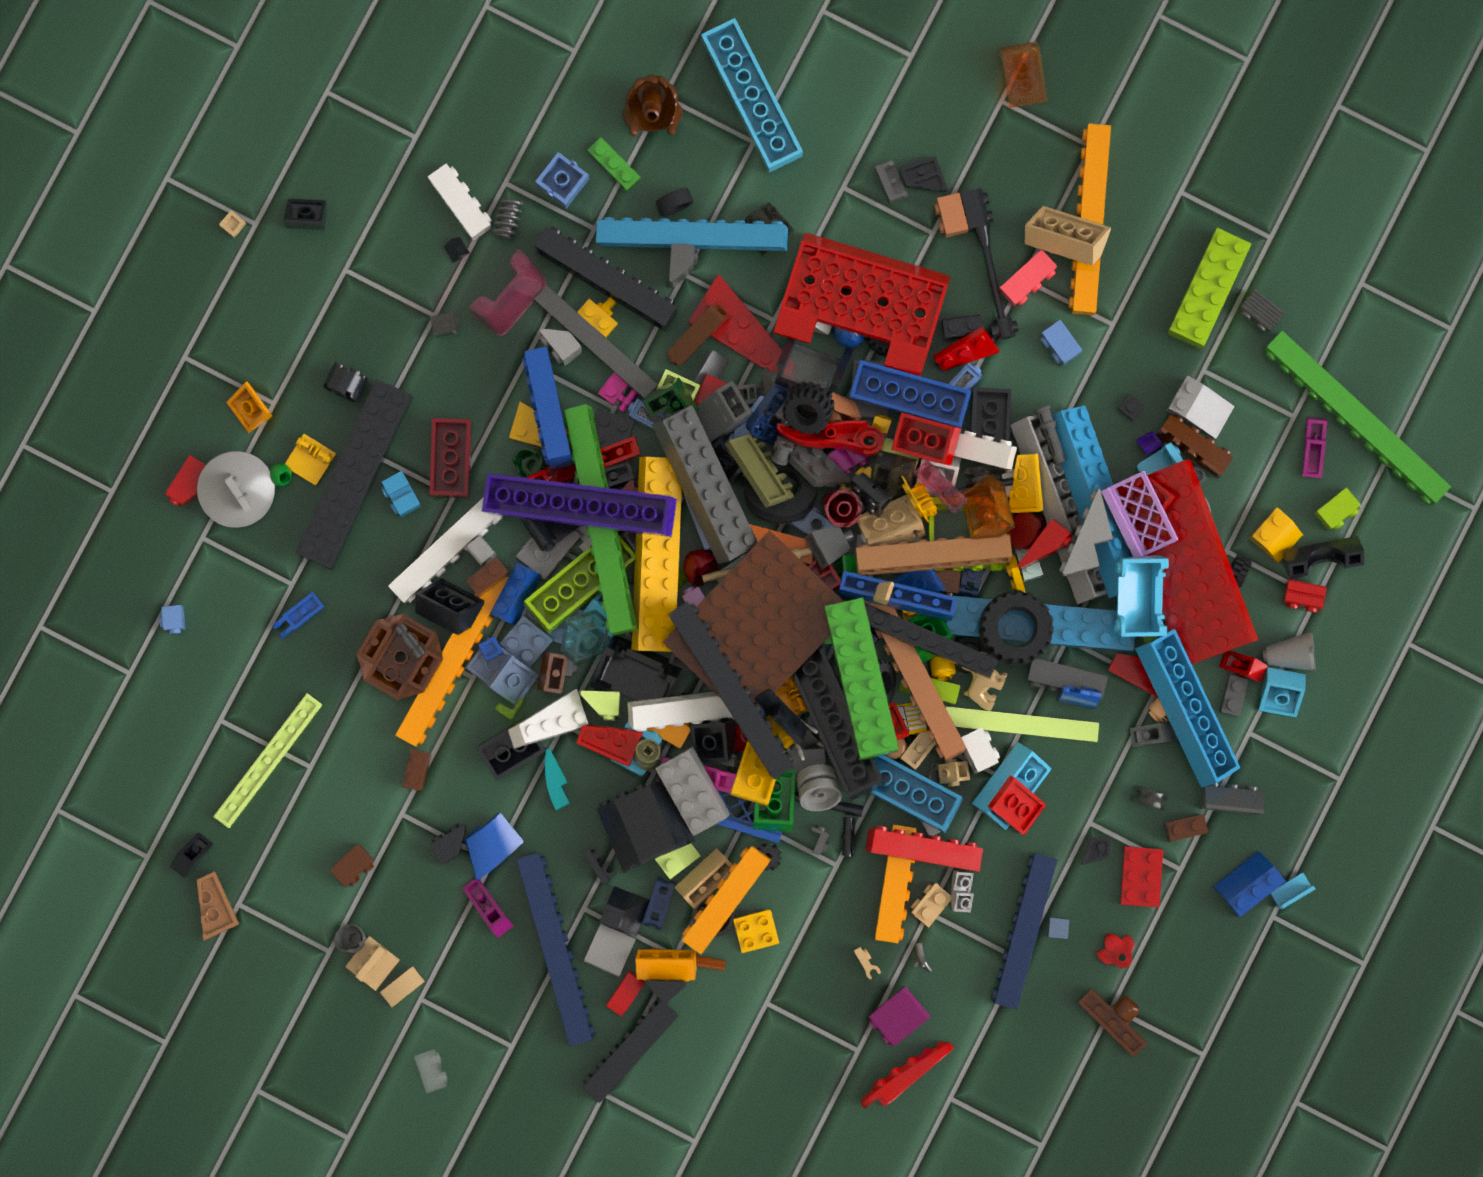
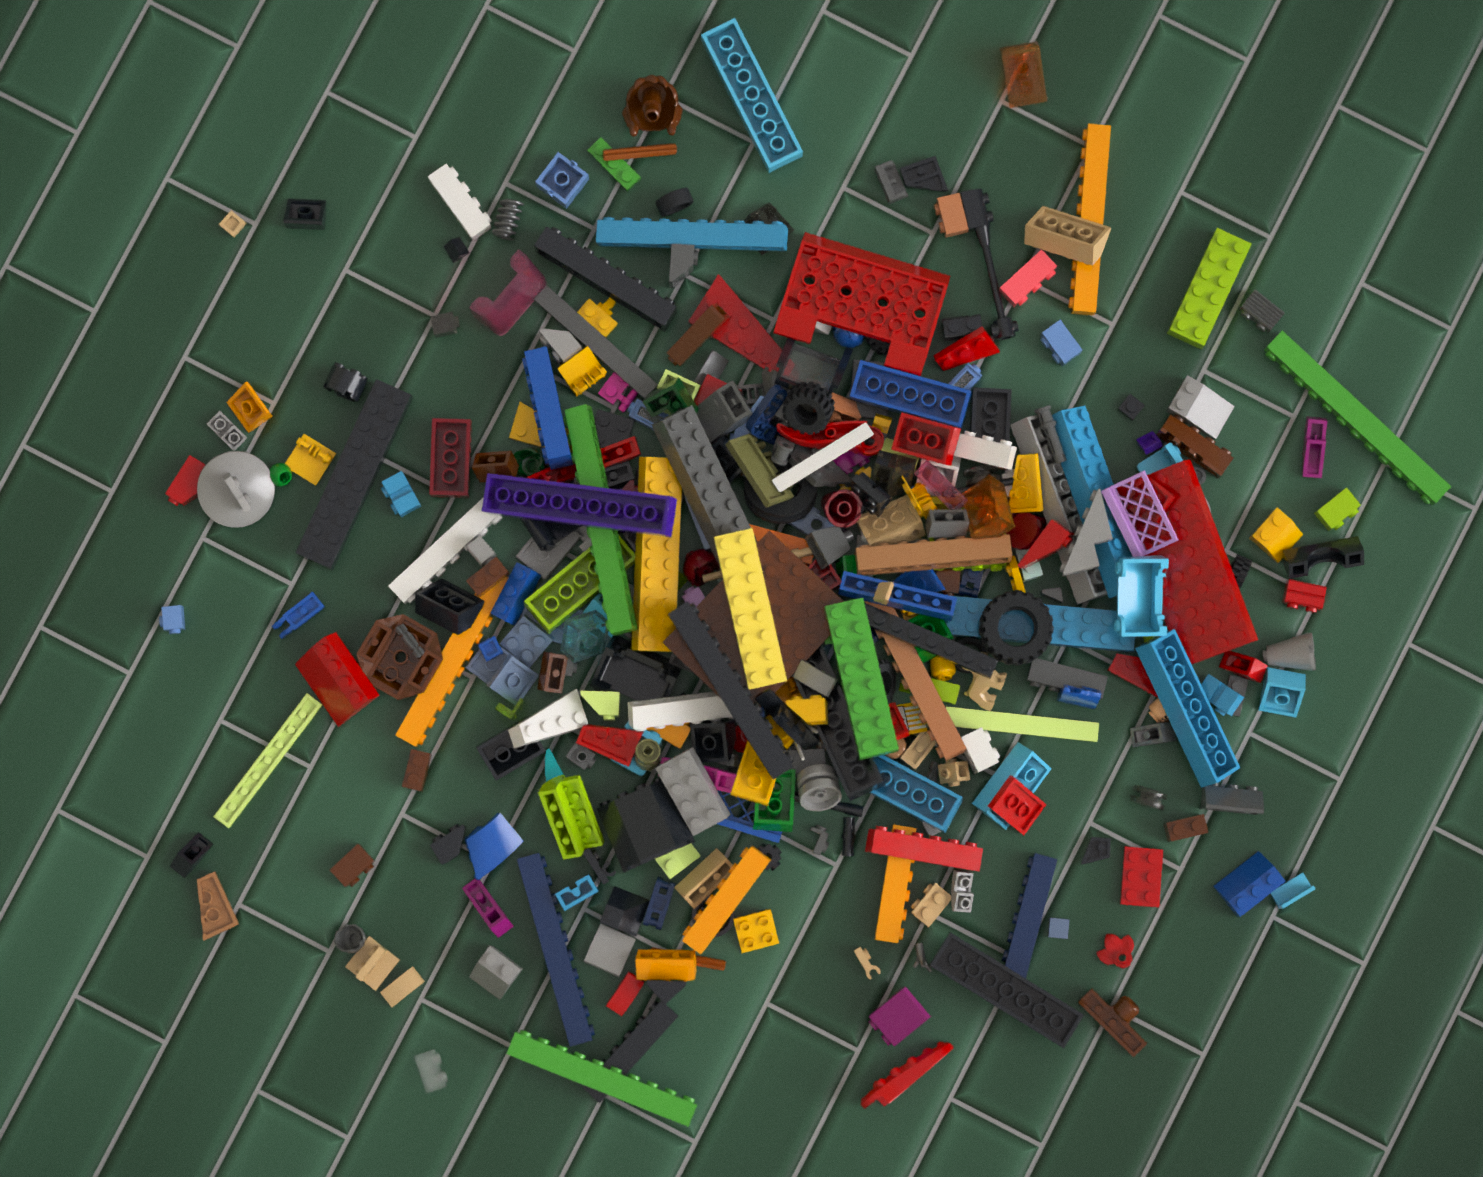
none -> light grey slope [206,411,247,451]
none -> red slope [295,632,379,727]
none -> light grey slope [469,946,523,1000]
none -> reddish brown brick [472,451,519,483]
none -> bright green brick [507,1030,697,1127]
none -> lime brick [538,775,605,860]
none -> dark azure brick [555,875,599,911]
none -> yellow hinge [557,346,607,397]
none -> dark grey brick [566,742,596,770]
none -> dark orange axle [602,143,677,161]
none -> light yellow brick [713,528,787,689]
none -> white sticker [772,423,874,492]
none -> yellow slope [786,695,828,725]
none -> light grey slope [793,660,837,697]
none -> dark grey brick [925,509,969,538]
none -> black brick [929,932,1084,1048]
none -> dark grey slope [1040,587,1063,603]
none -> dark azure brick [1201,674,1244,716]

